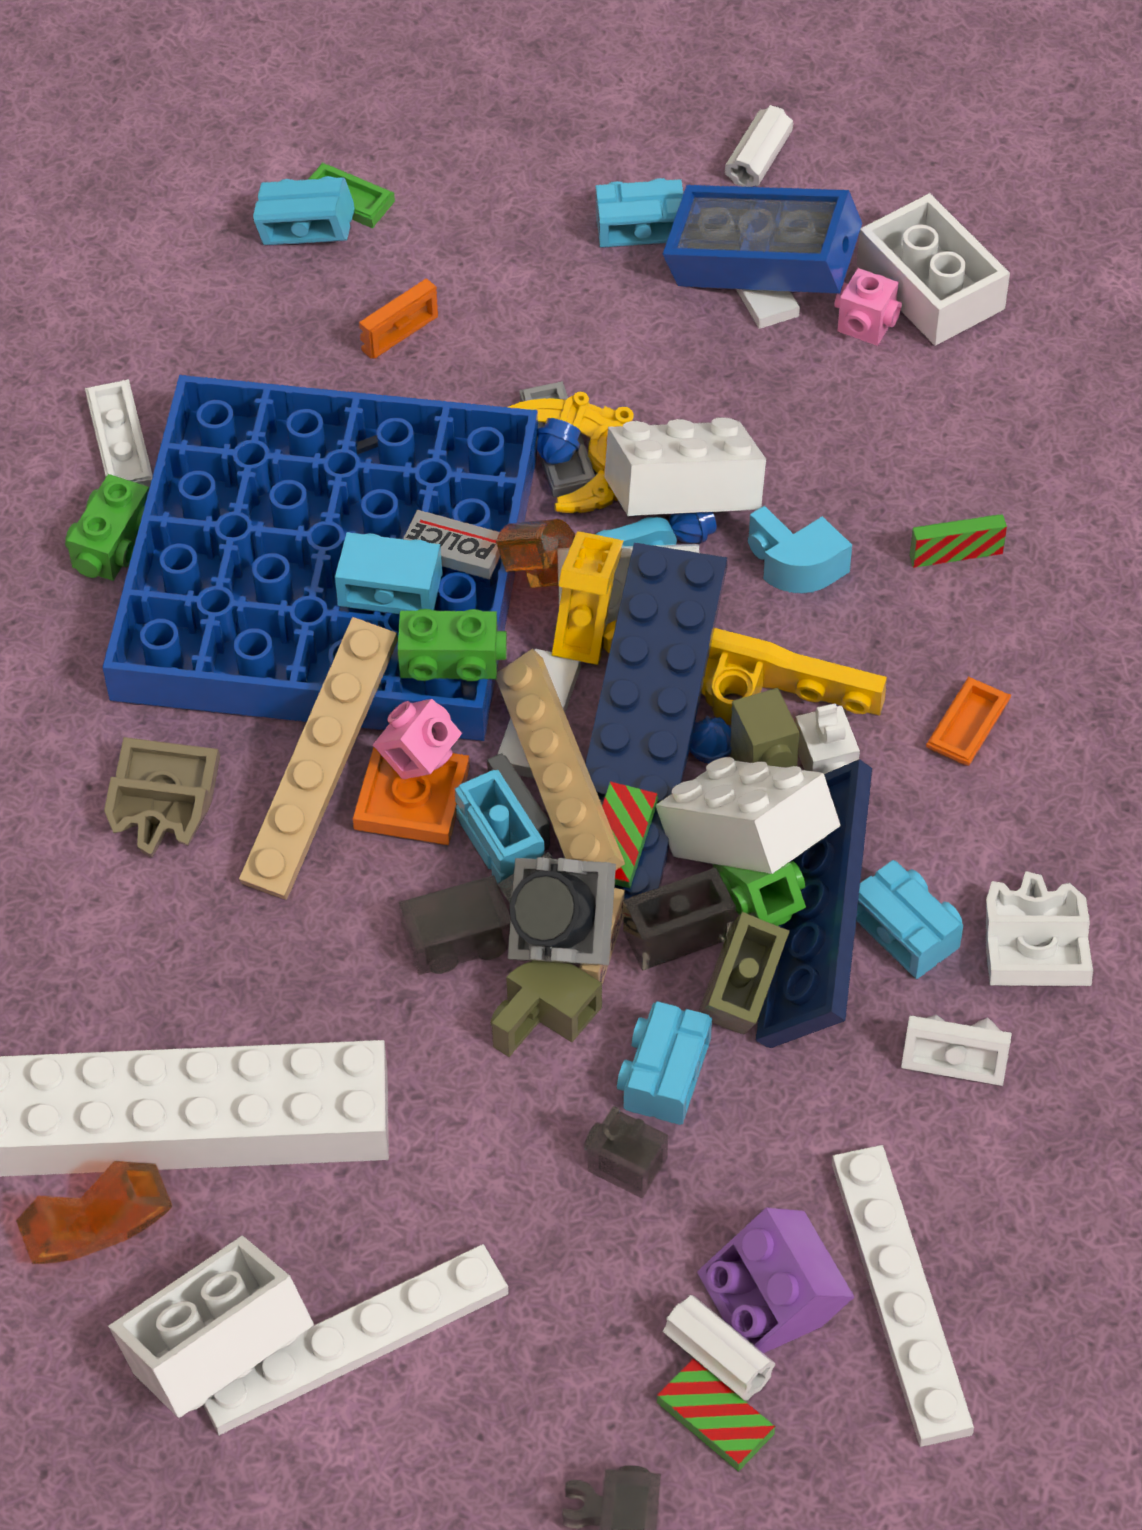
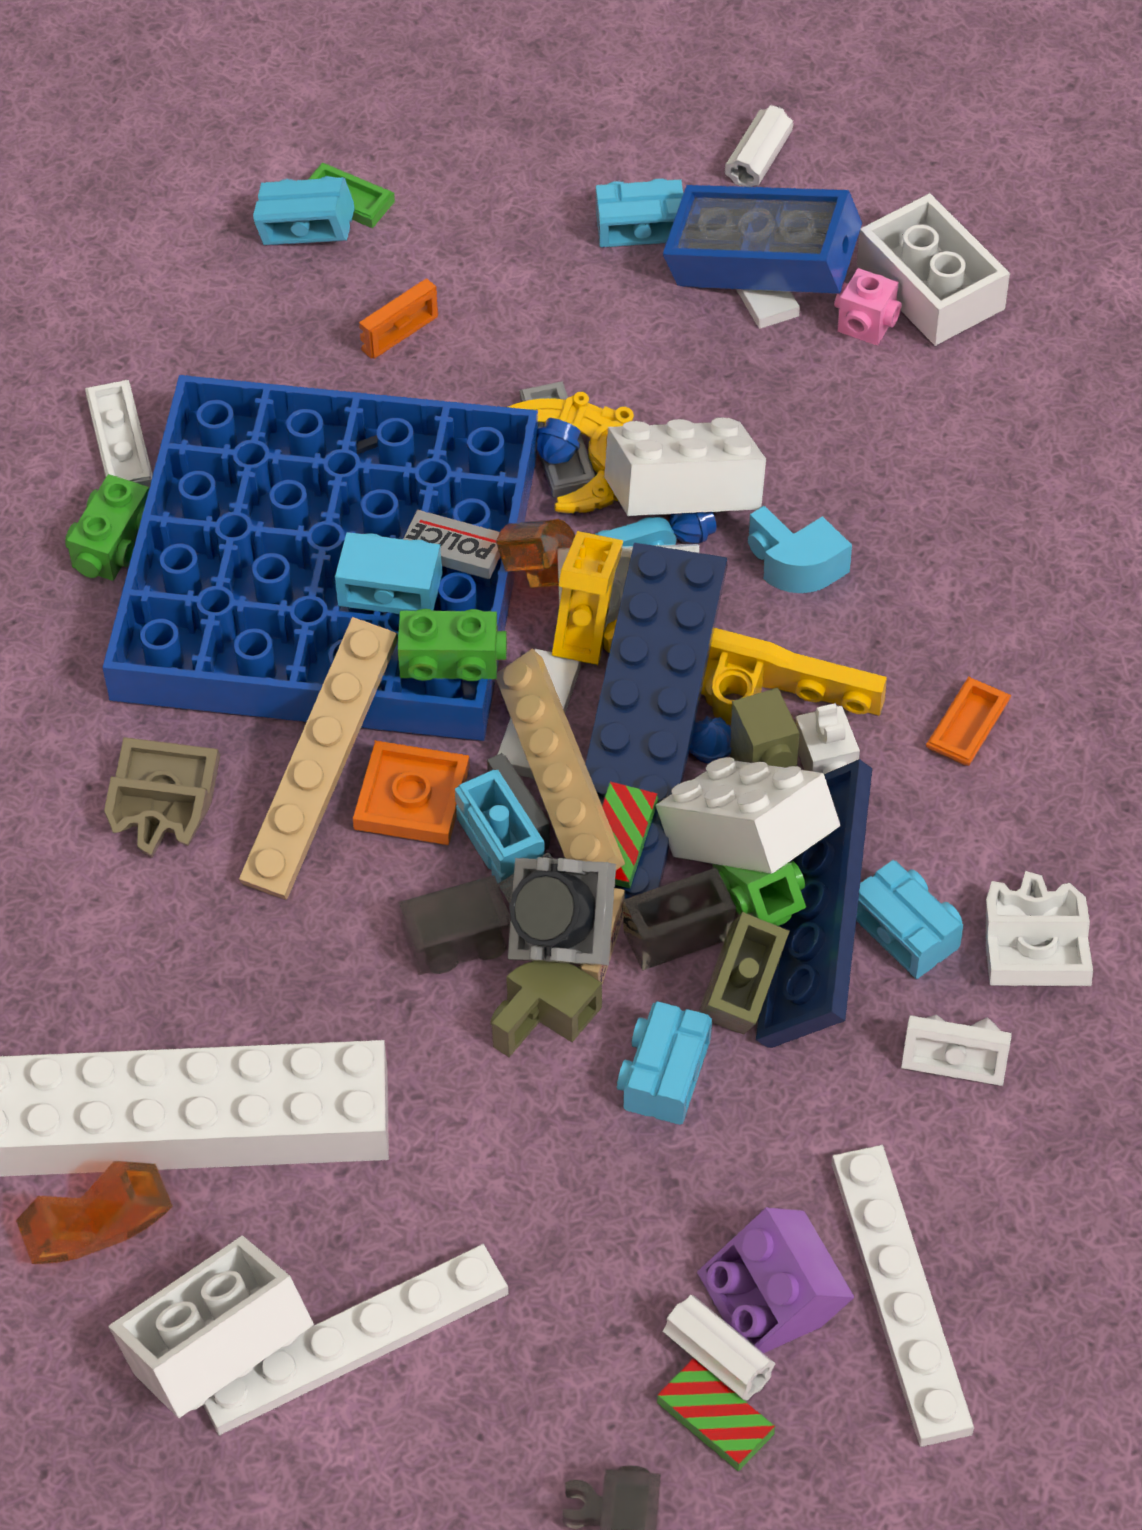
bright pink brick [373,699,462,779] -> none
clear smoke brick [584,1106,668,1199] -> none
bright green tile [910,514,1007,568] -> none

